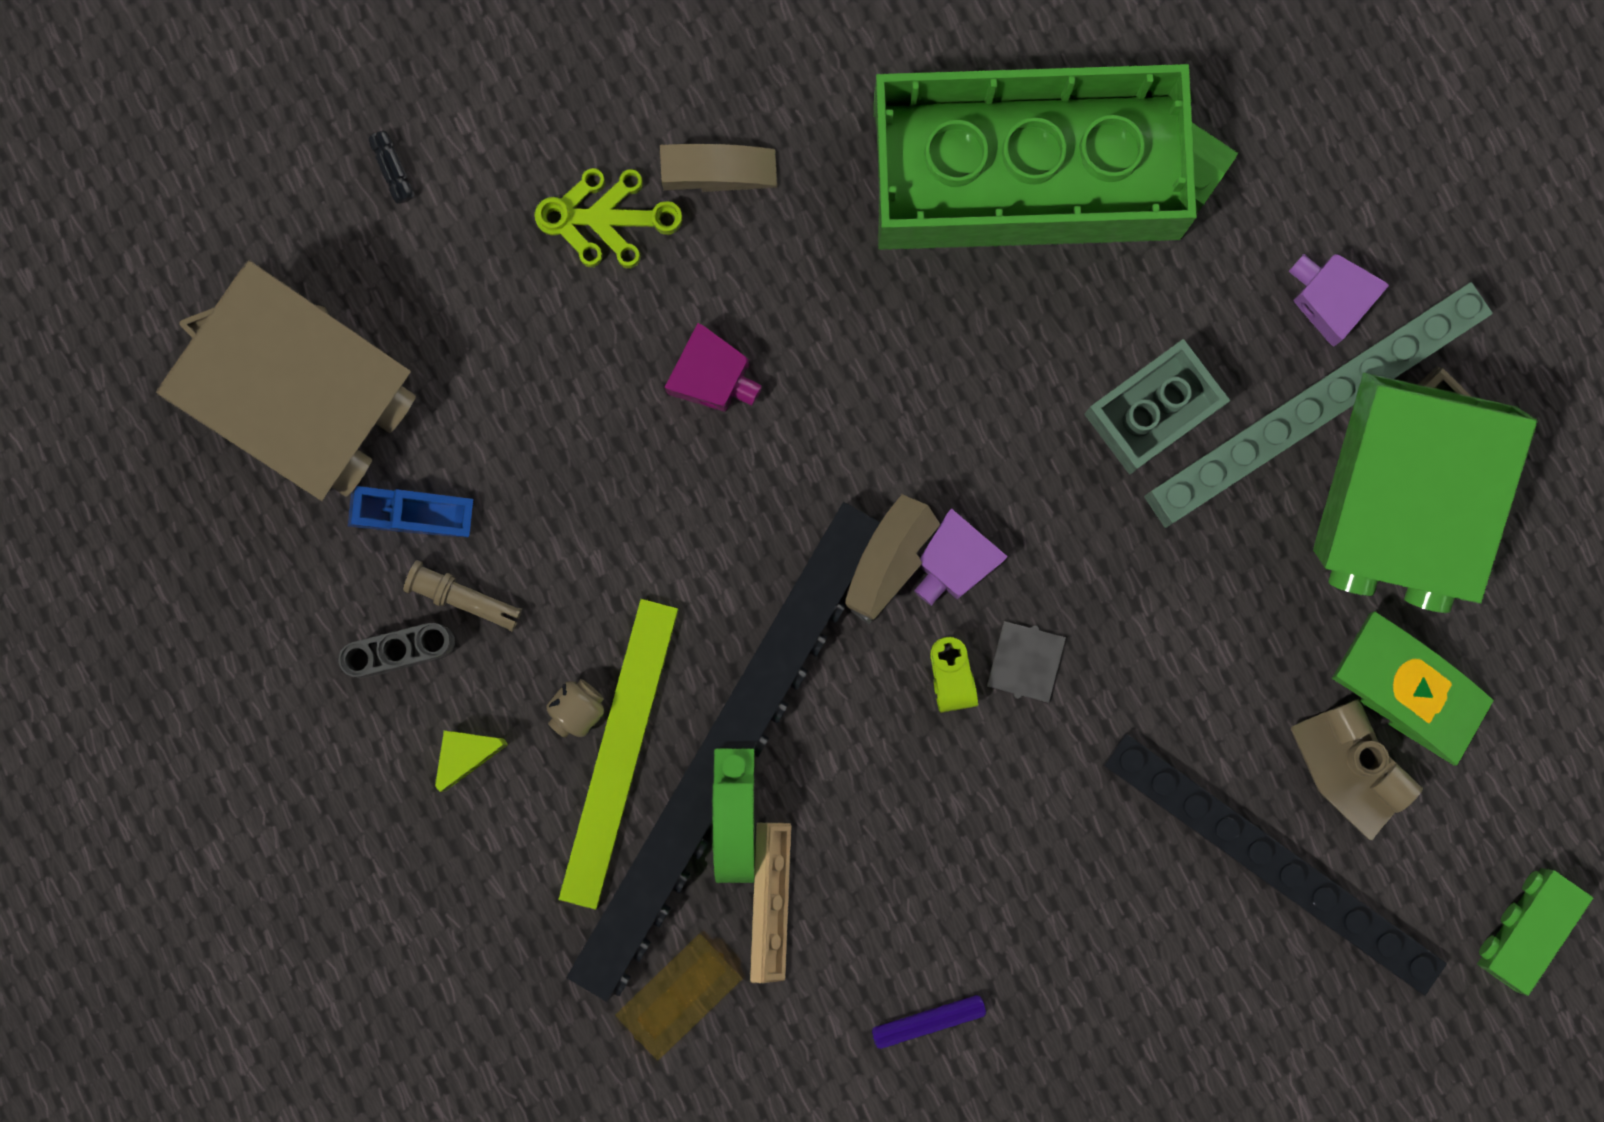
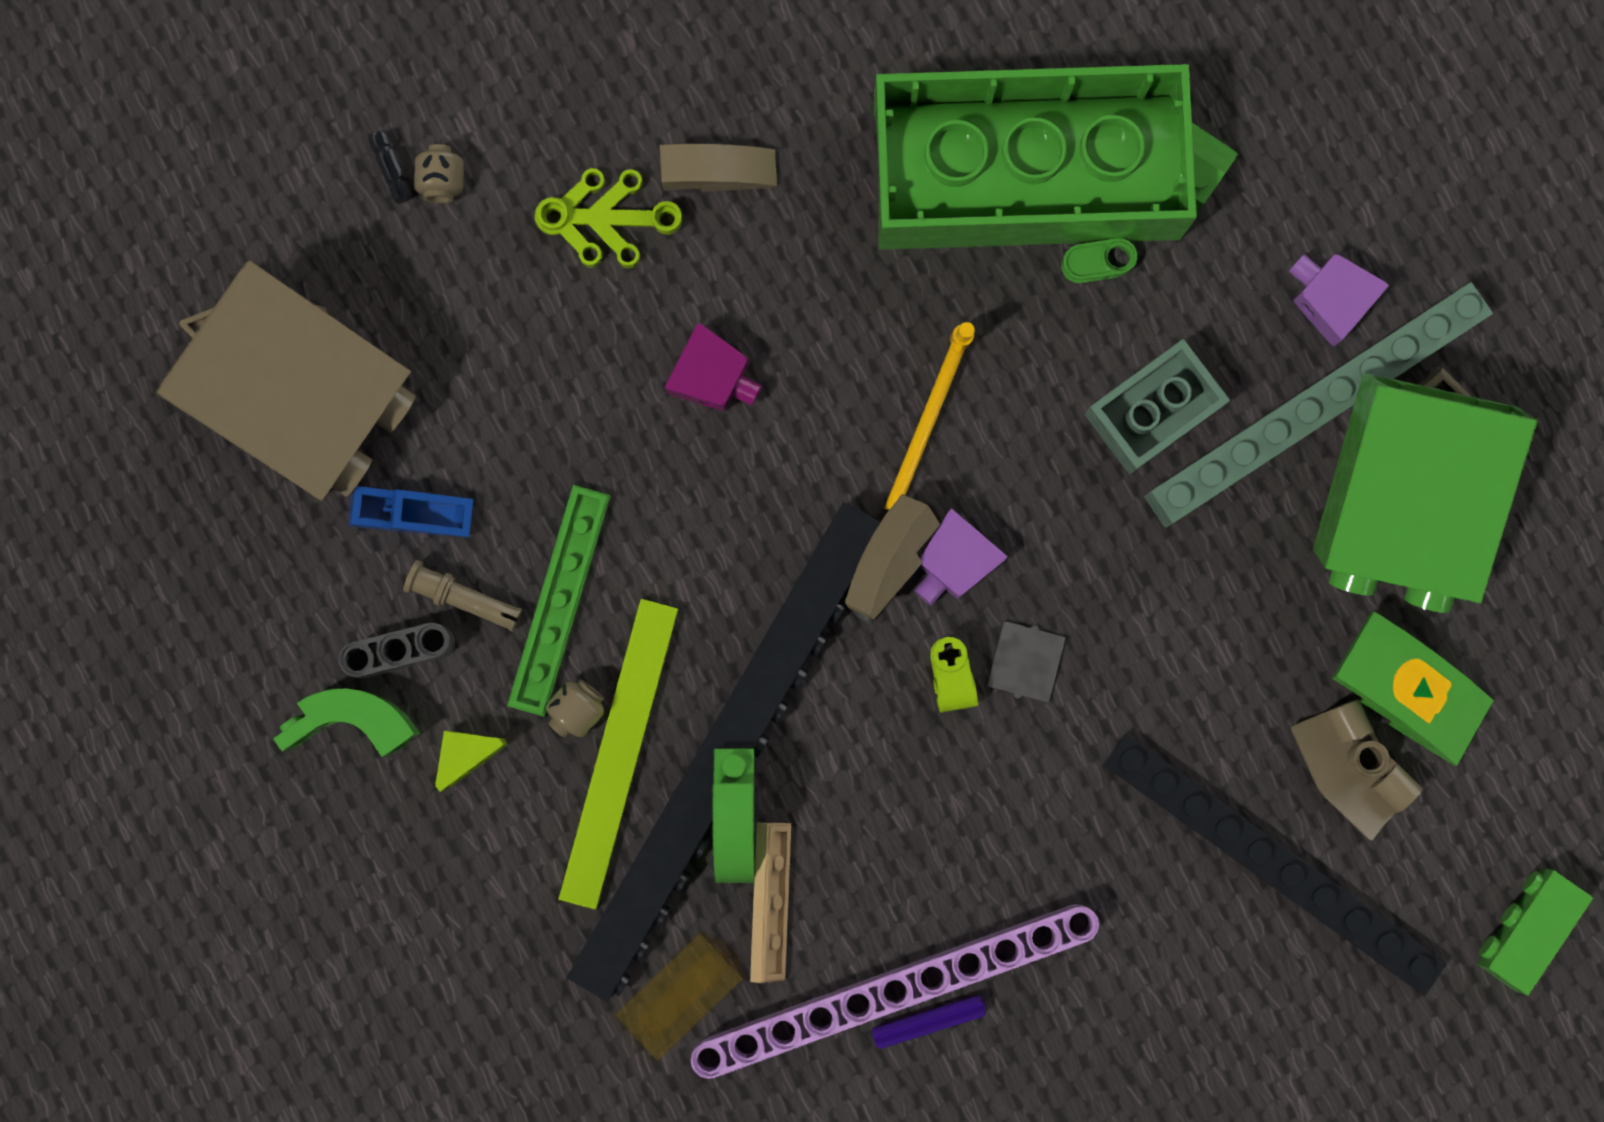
none -> bright green arch [273,689,421,757]
none -> dark tan head [414,144,464,203]
none -> bright green tile [507,485,611,717]
none -> lavender beam [691,904,1099,1079]
none -> yellow bar [884,322,975,511]
none -> bright green piece [1061,238,1137,283]

